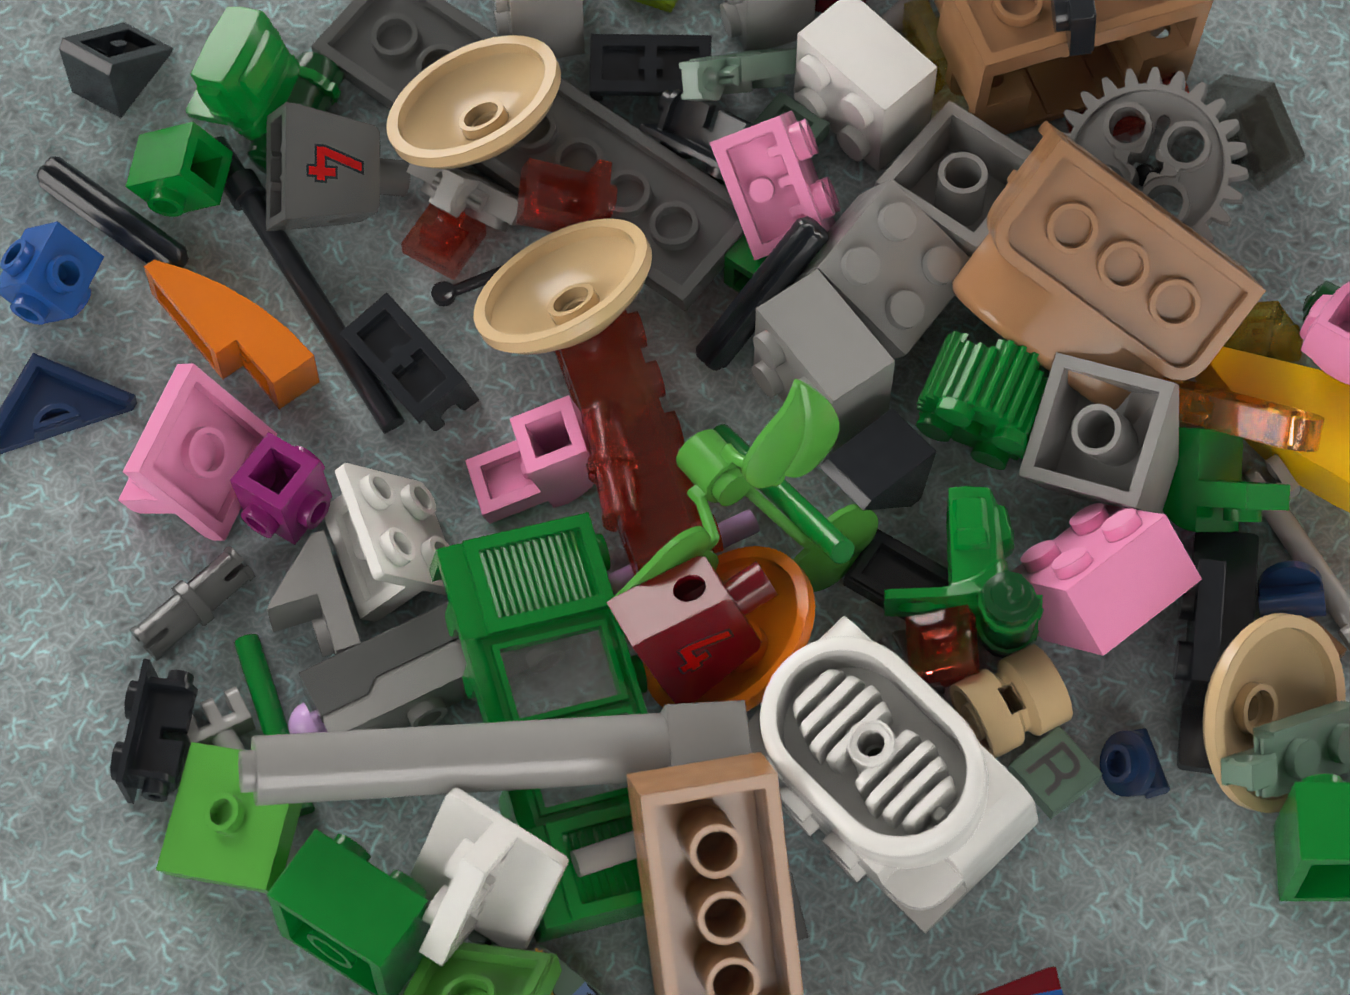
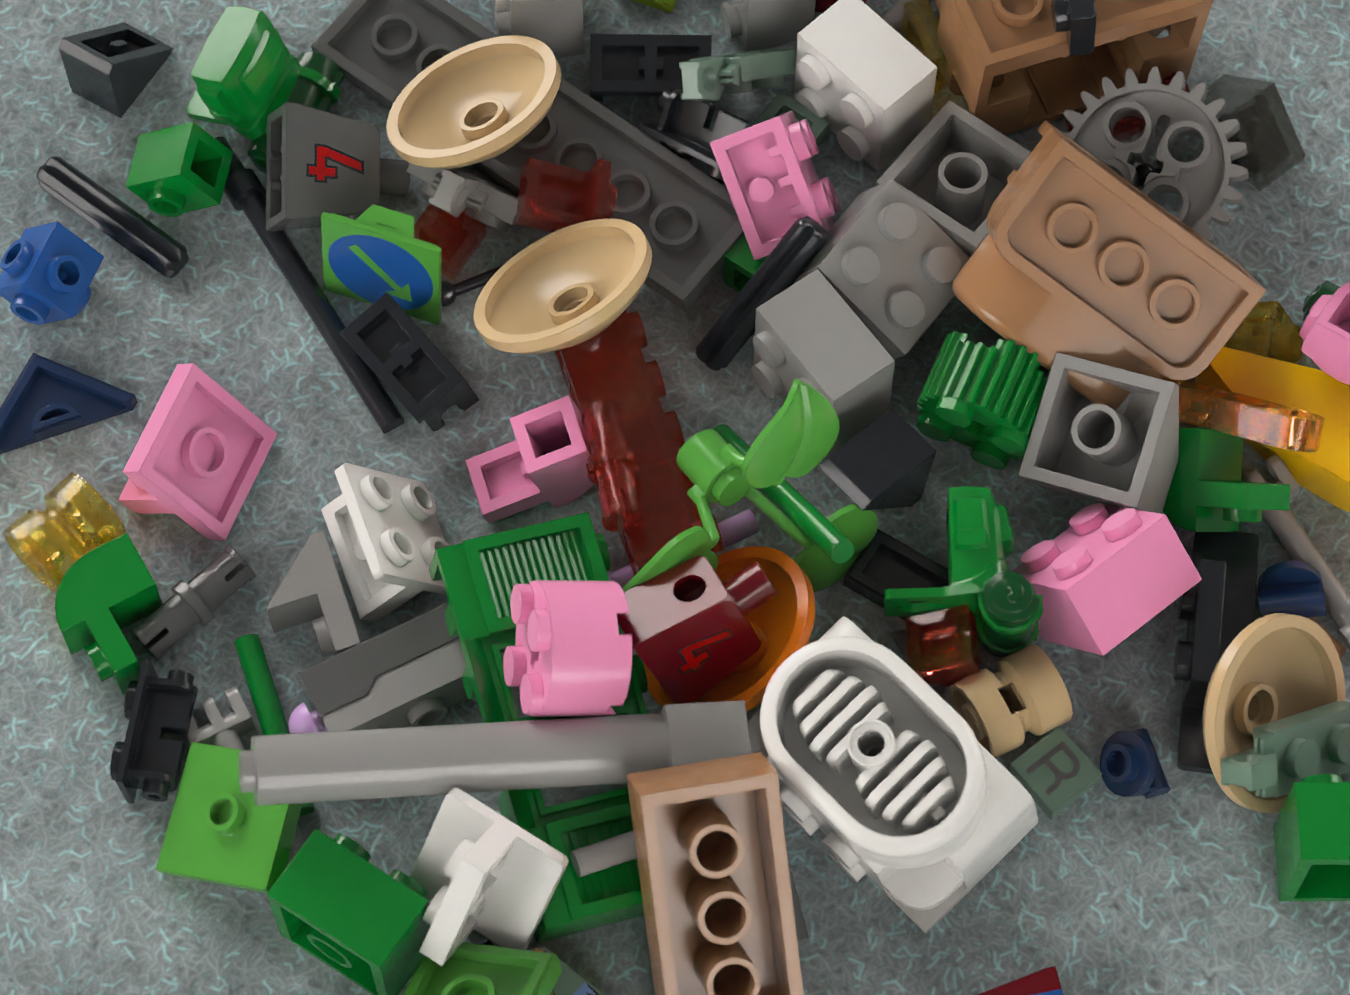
orange slope [144,260,320,410] -> none
magenta brick [230,432,333,545] -> none
none -> clear yellow wheel [2,472,127,593]
none -> green brick [55,533,163,695]
none -> piece [321,204,442,325]
none -> bright pink brick [503,580,633,717]

